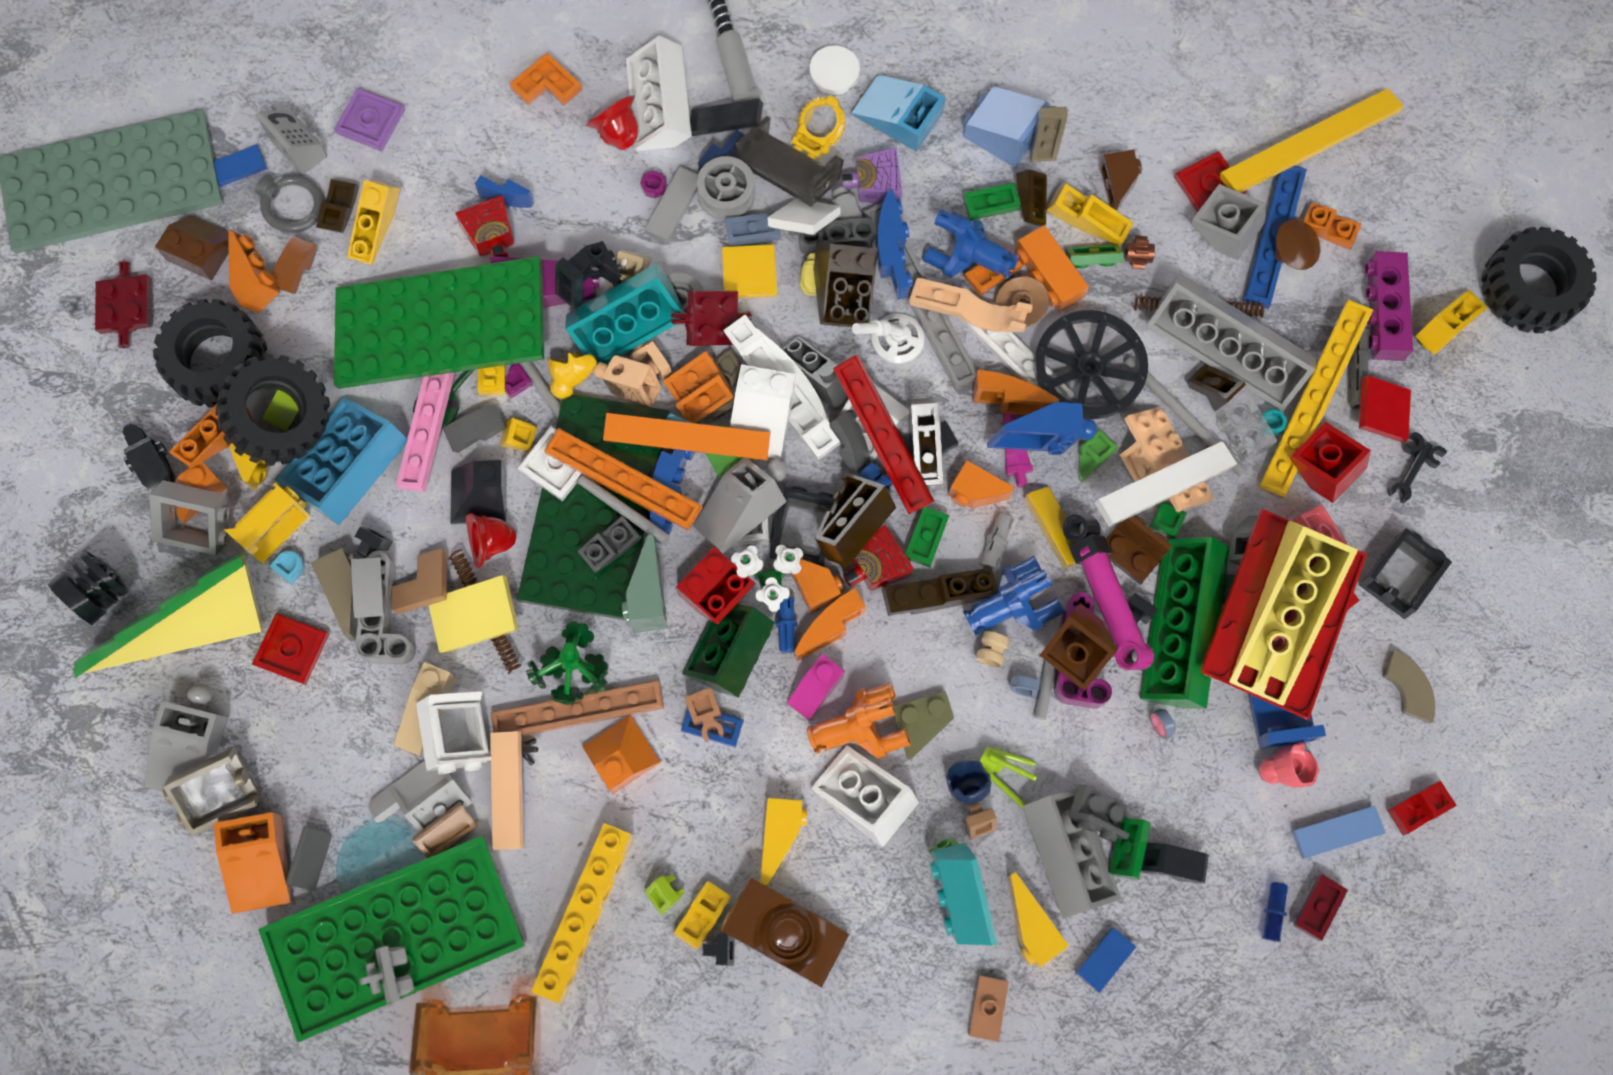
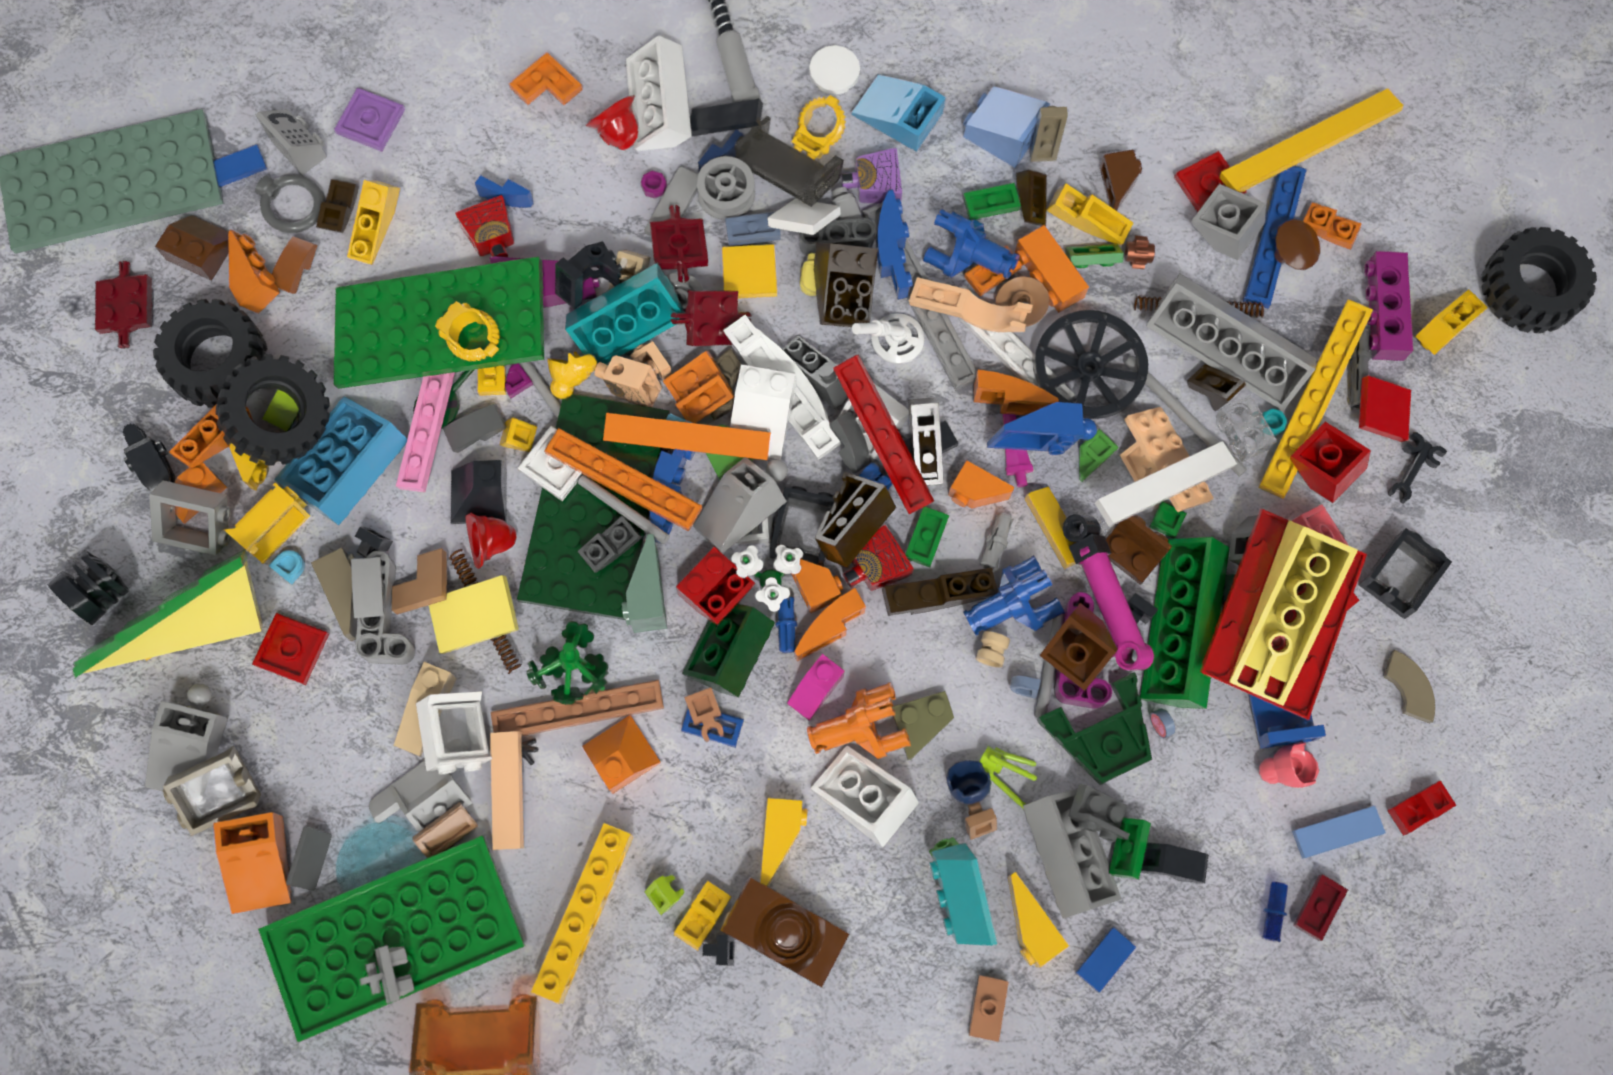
none -> yellow piece [435,301,500,361]
none -> dark red plate [650,205,708,283]
none -> dark green wing [1036,672,1152,785]

